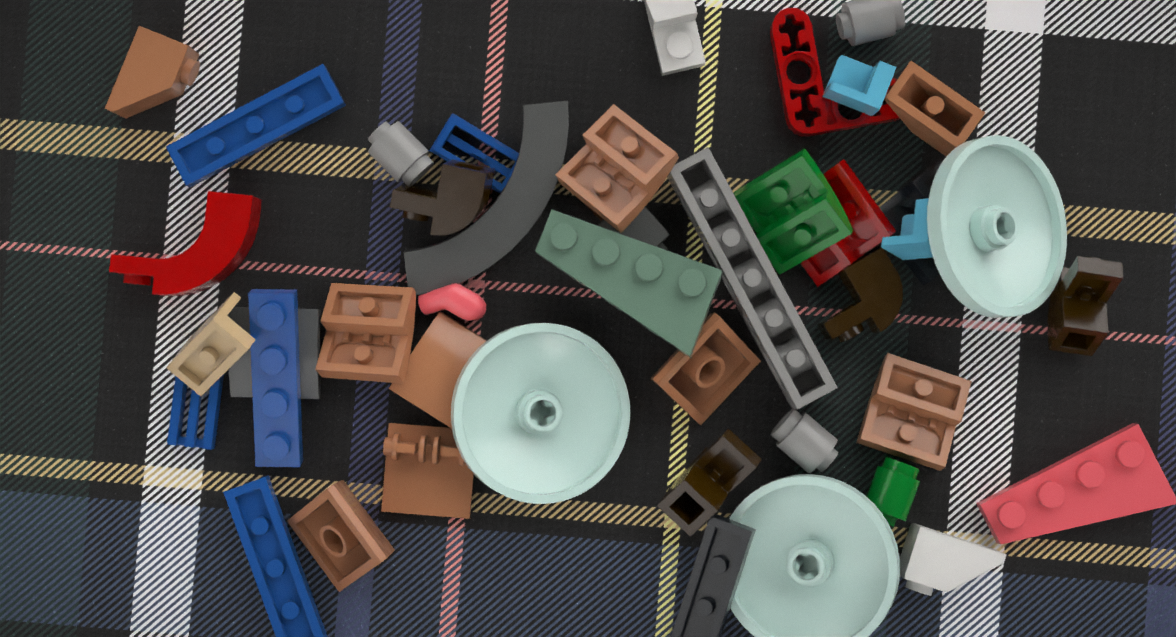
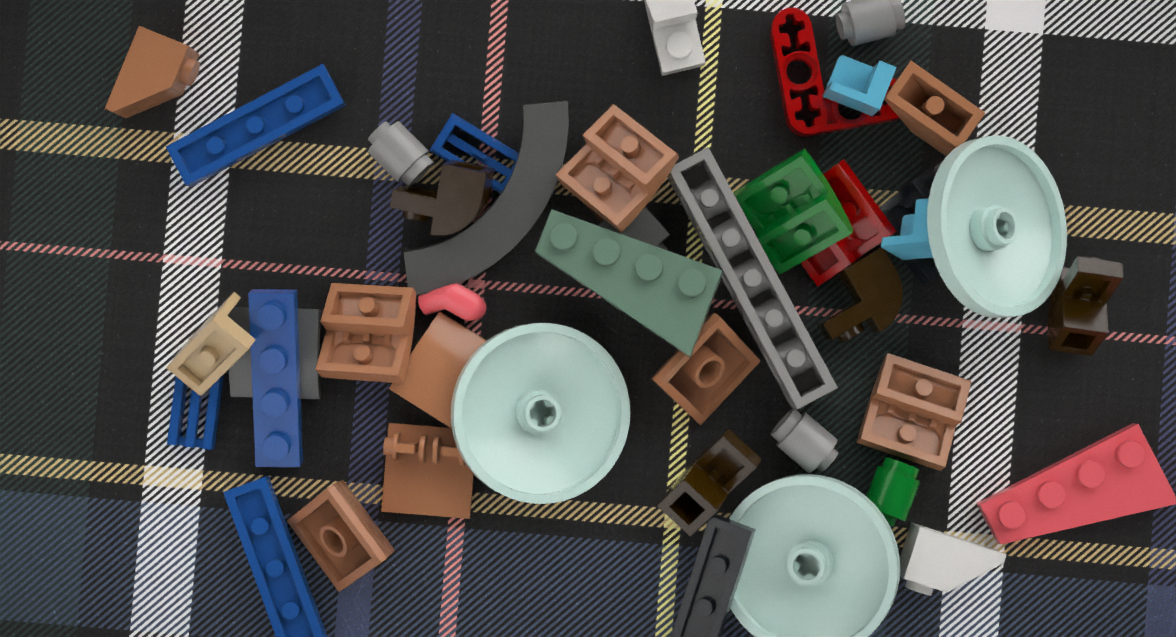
red arch [109,191,262,296] -> none

